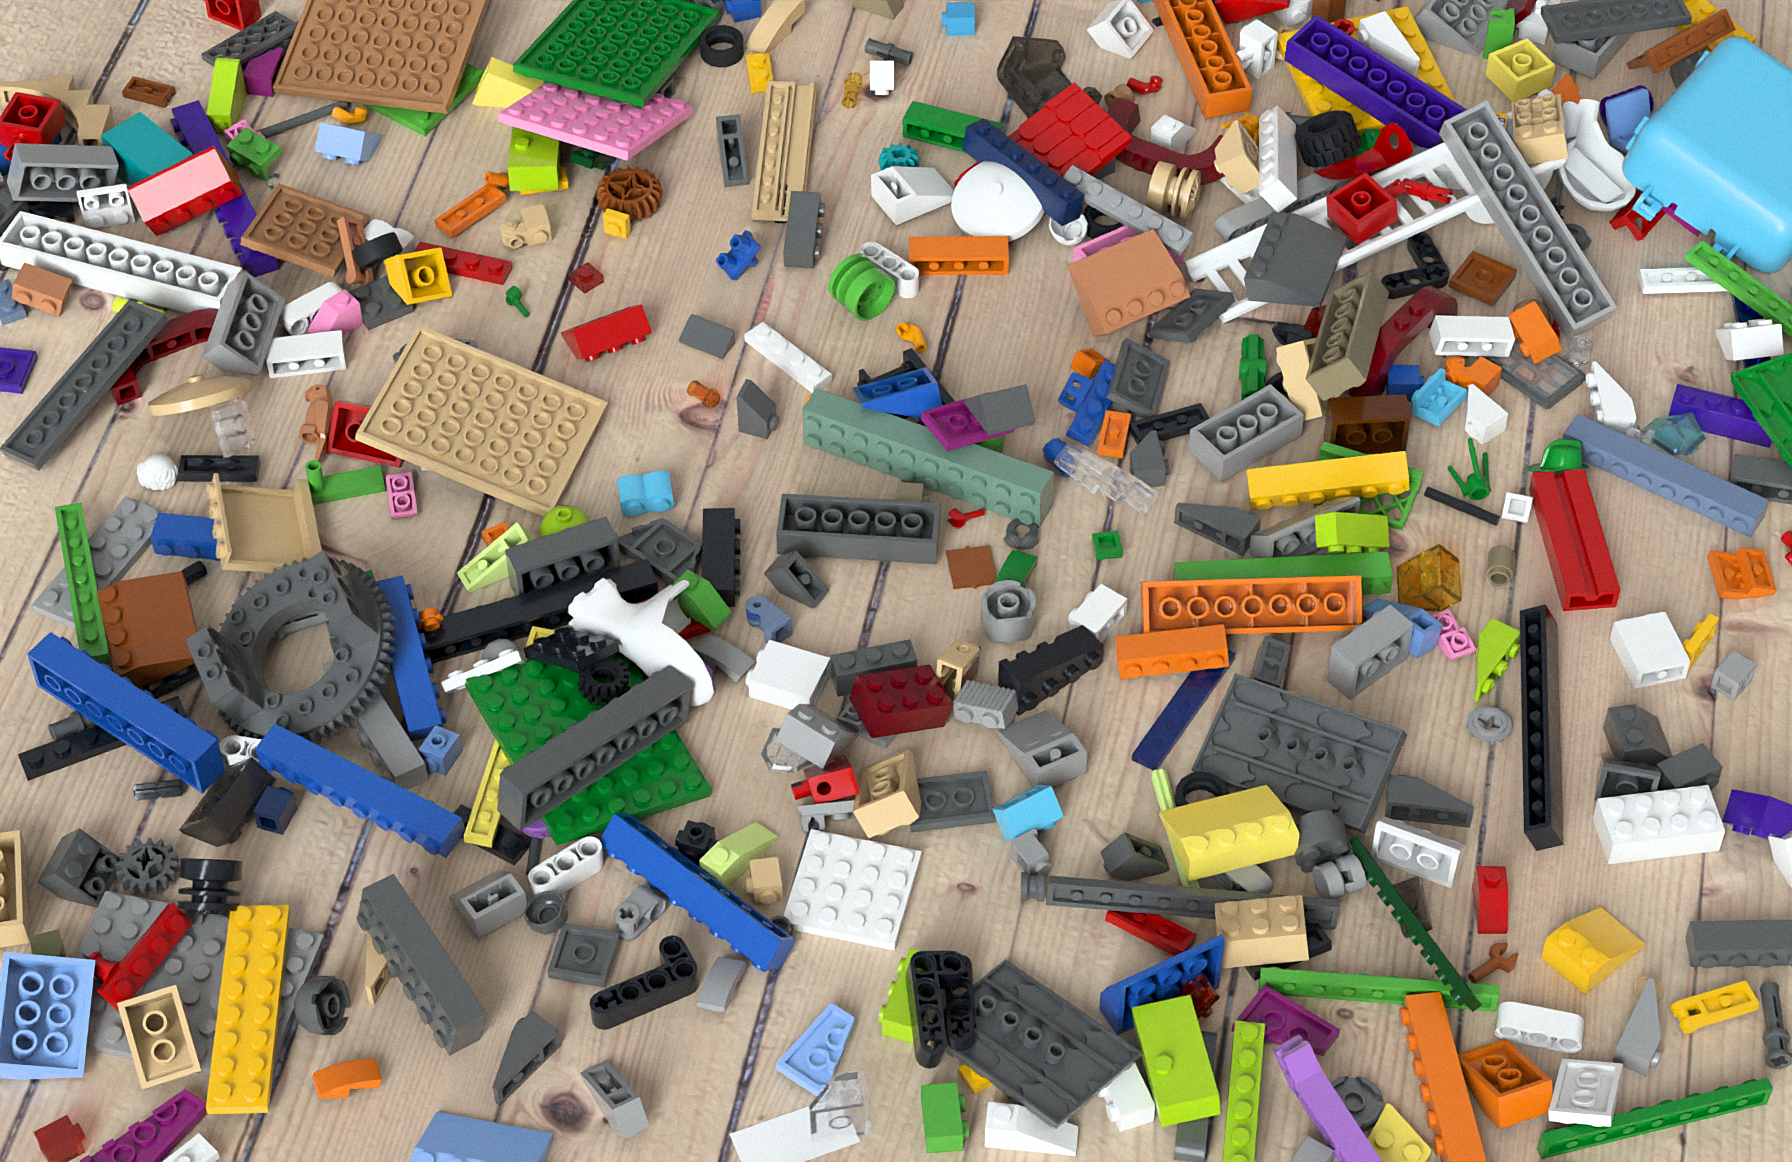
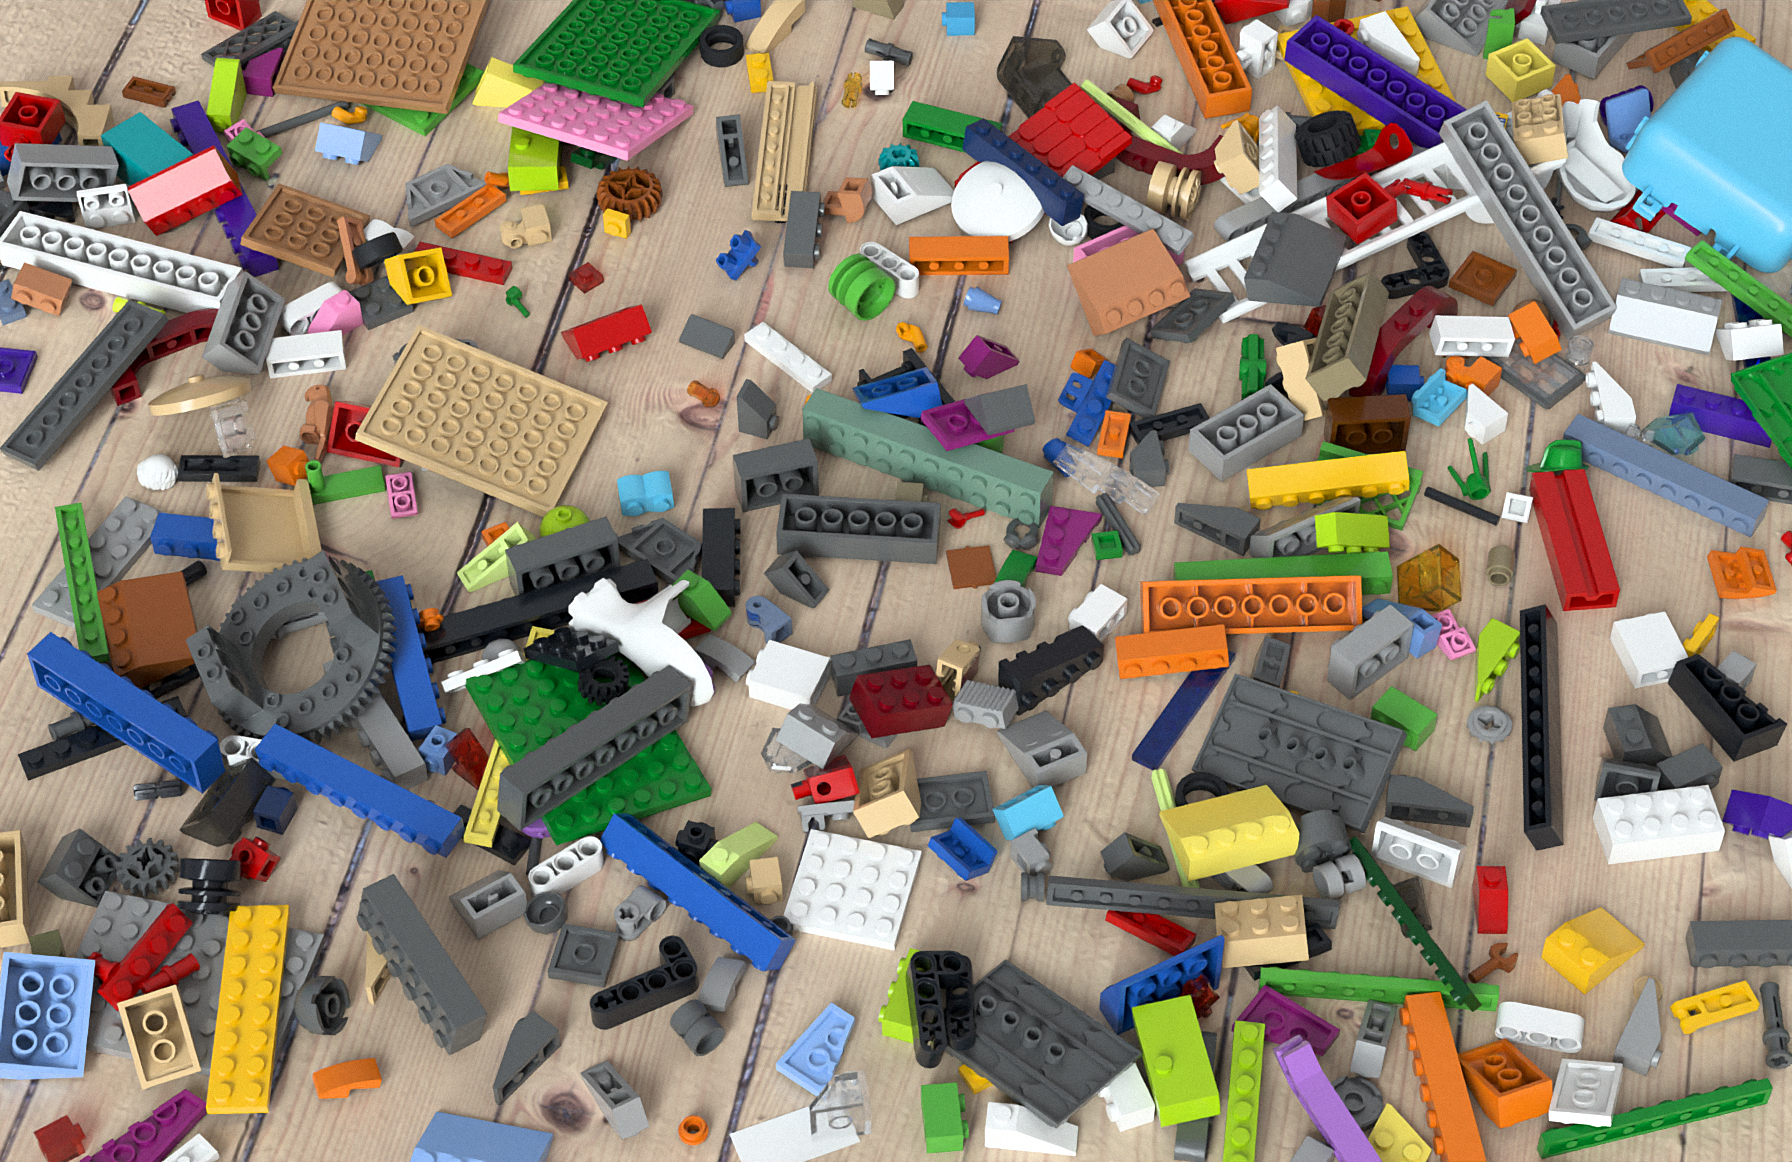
none -> red pin [139,953,200,994]
none -> red brick [229,837,281,882]
none -> orange brick [266,445,309,486]
none -> light grey wing [405,164,486,227]
none -> clear red slope [445,728,489,790]
none -> dark grey wheel [670,999,725,1056]
none -> orange plate [678,1115,709,1145]
none -> dark grey brick [733,438,819,512]
none -> nougat brick [823,177,872,223]
none -> blue bracket [927,817,997,881]
none -> magenta slope [958,335,1020,379]
none -> medium blue cone [963,287,1002,315]
none -> magenta wing [1036,506,1102,576]
none -> yellowish green axle [1080,79,1183,154]
none -> dark grey axle [1096,493,1141,555]
none -> light grey slope [1350,999,1398,1078]
none -> bright green brick [1370,686,1438,751]
none -> white plate [1588,217,1691,268]
none -> slope [1608,278,1722,356]
none -> black wedge [1668,654,1787,762]

